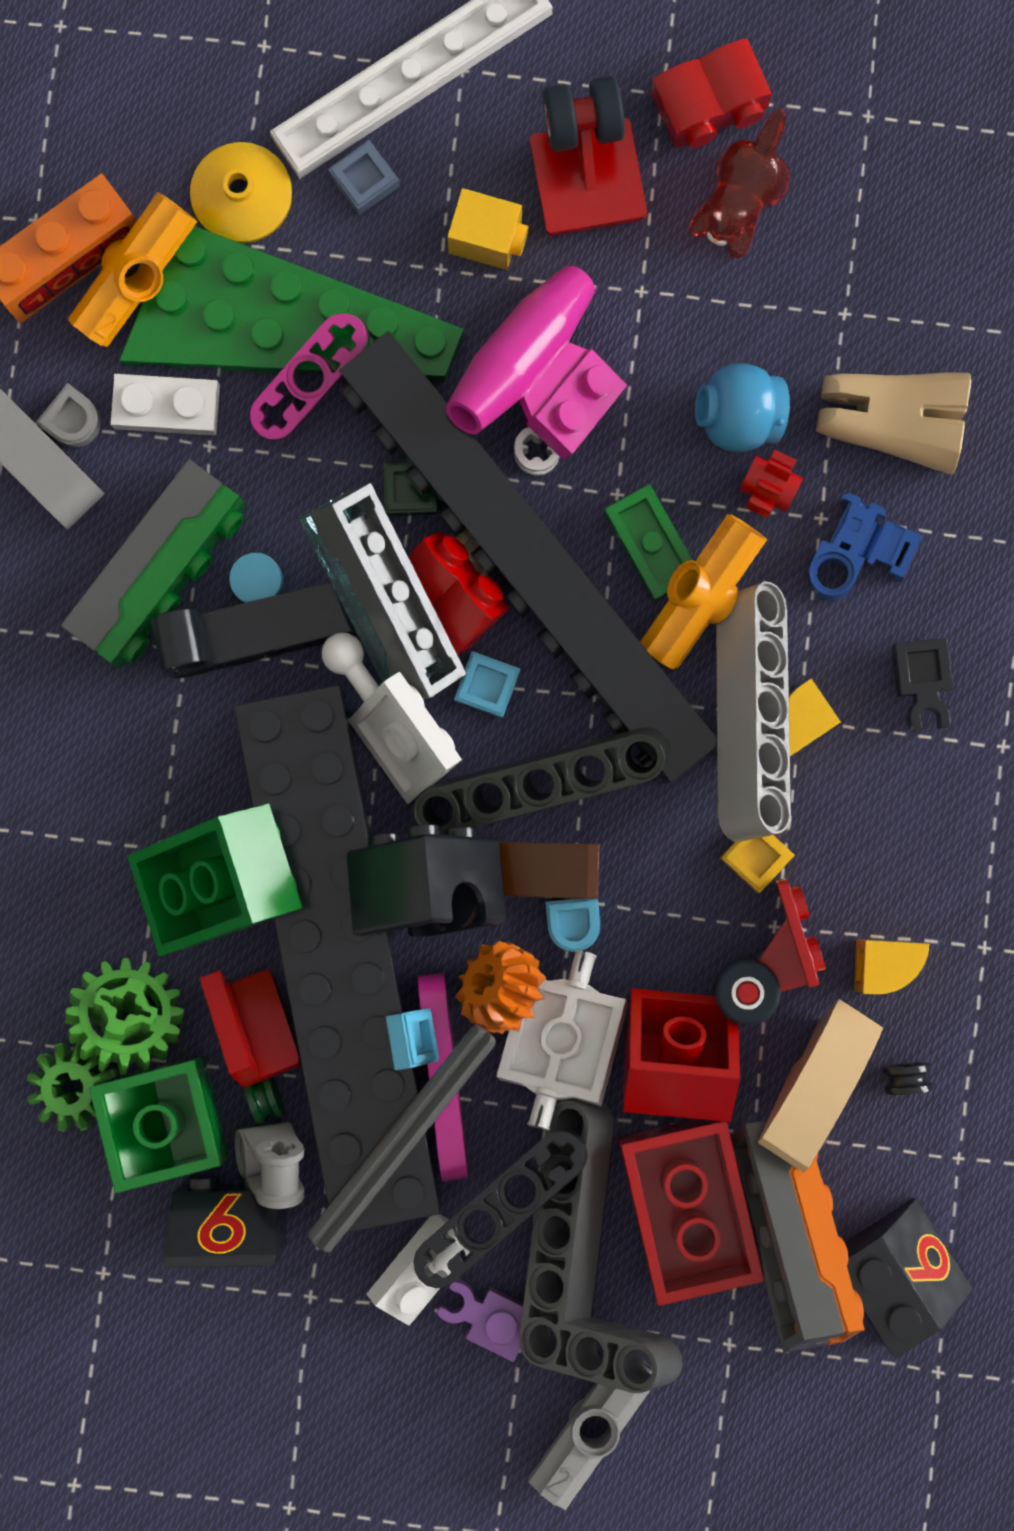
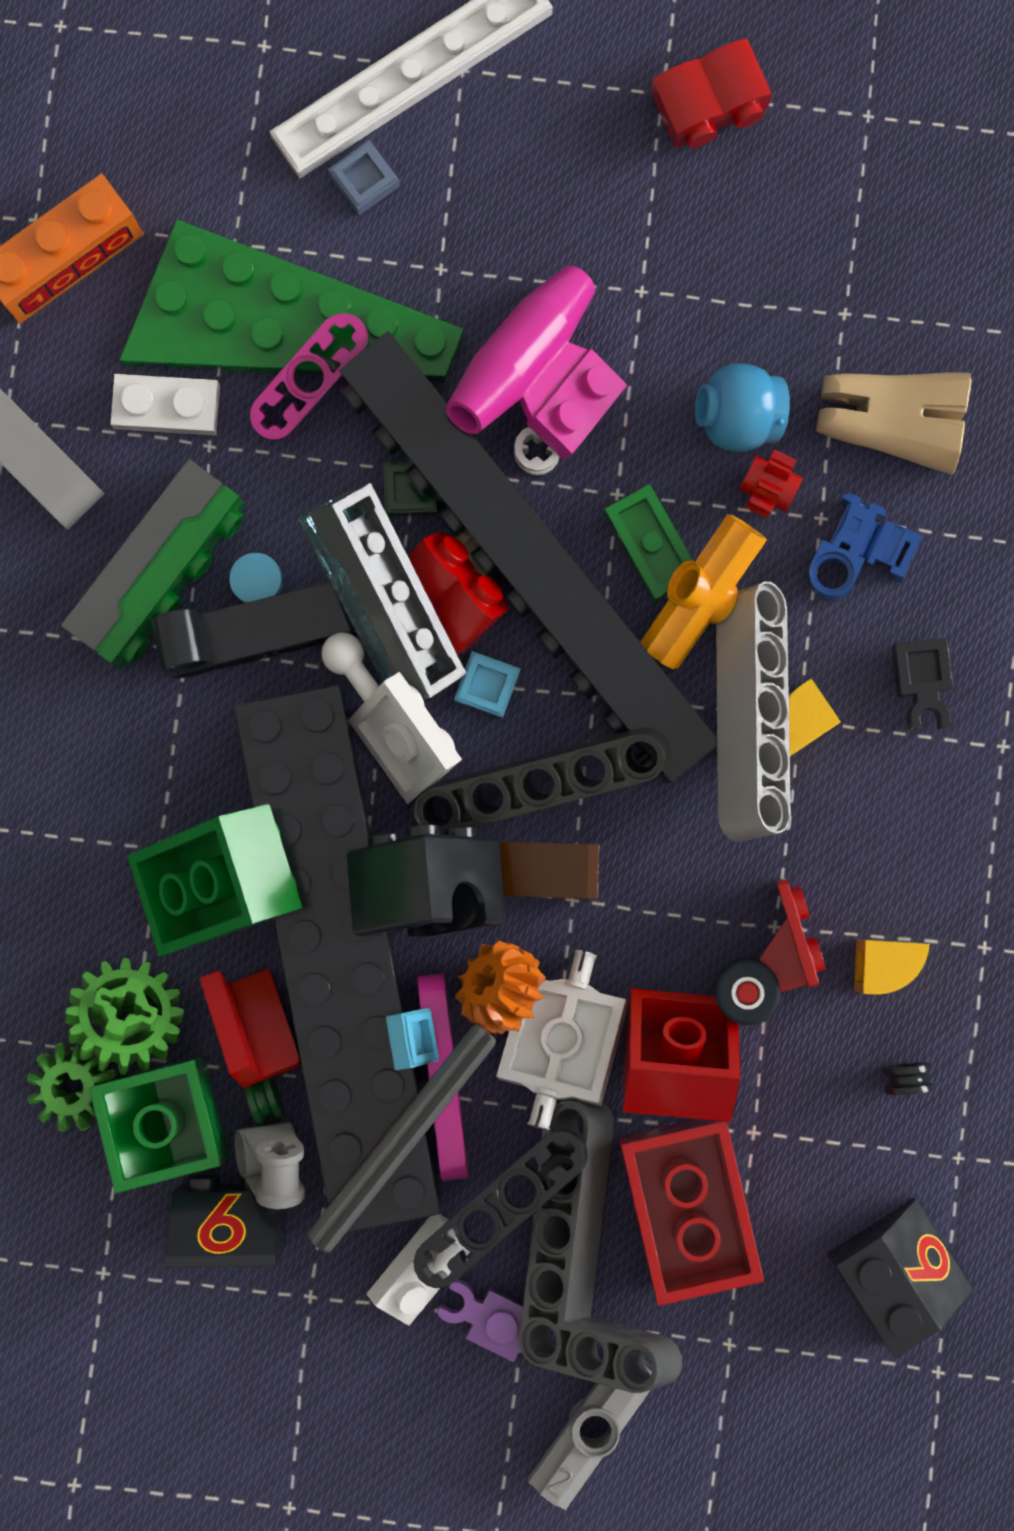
light grey tile [35,383,101,448] -> none
light orange piece [68,192,197,347] -> none
yellow dish [190,142,292,244] -> none
yellow brick [447,188,529,270] -> none
red plate [530,75,647,236] -> none
medium azure tile [545,898,600,952] -> none
clear red animal [689,109,791,258] -> none
yellow tile [720,835,795,893] -> none
dark grey piece [731,1121,865,1353] -> none
tan slope [758,999,883,1173] -> none

